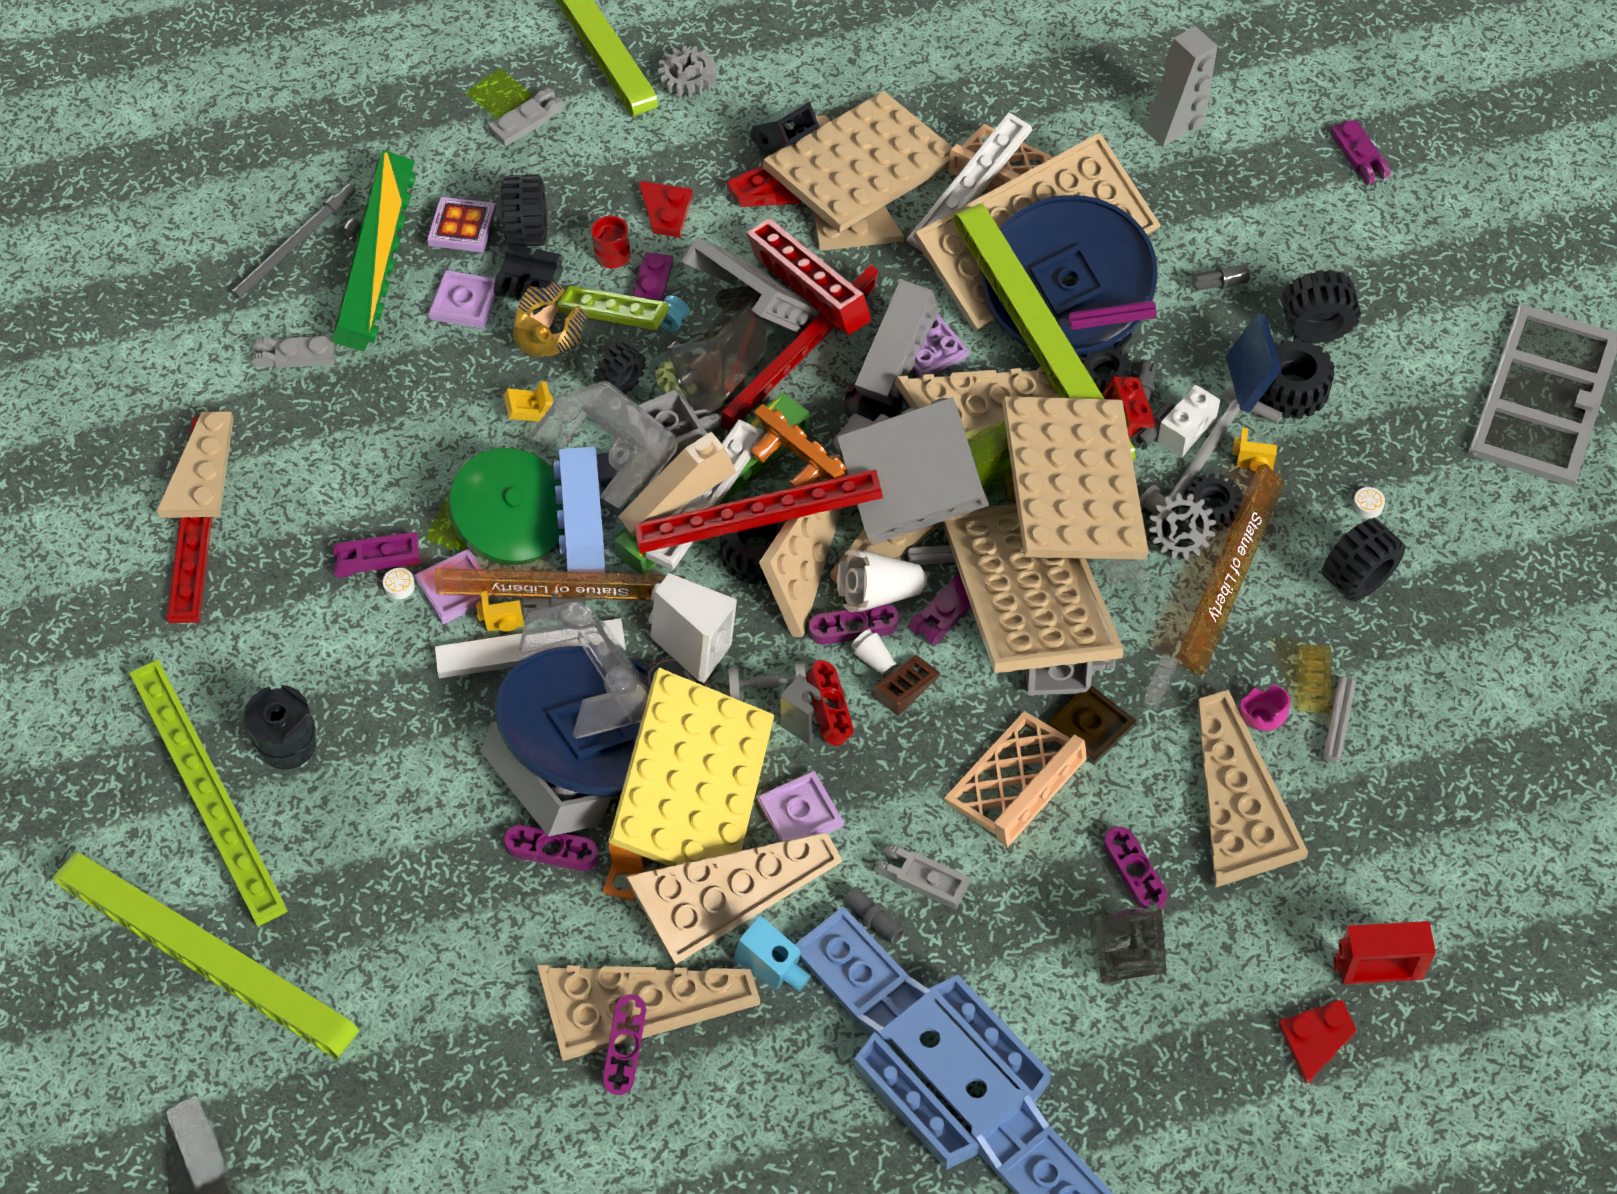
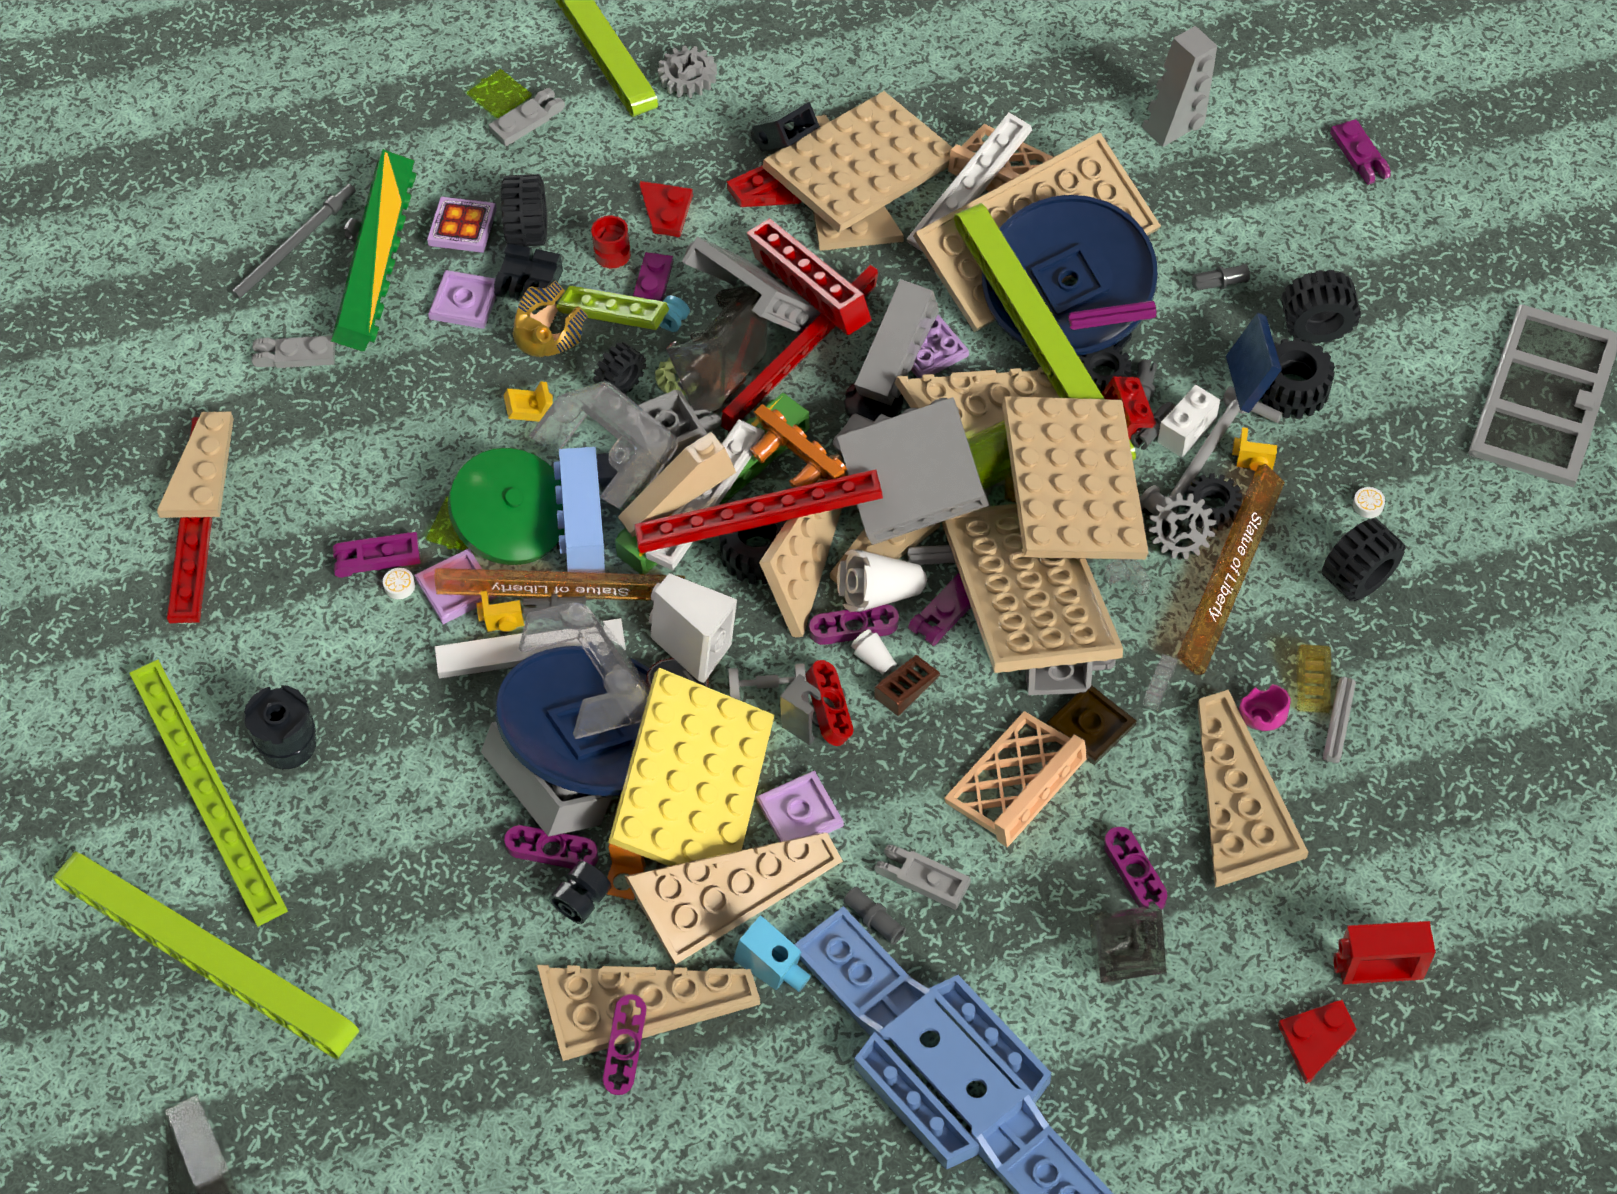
none -> black wheel [549,861,612,924]

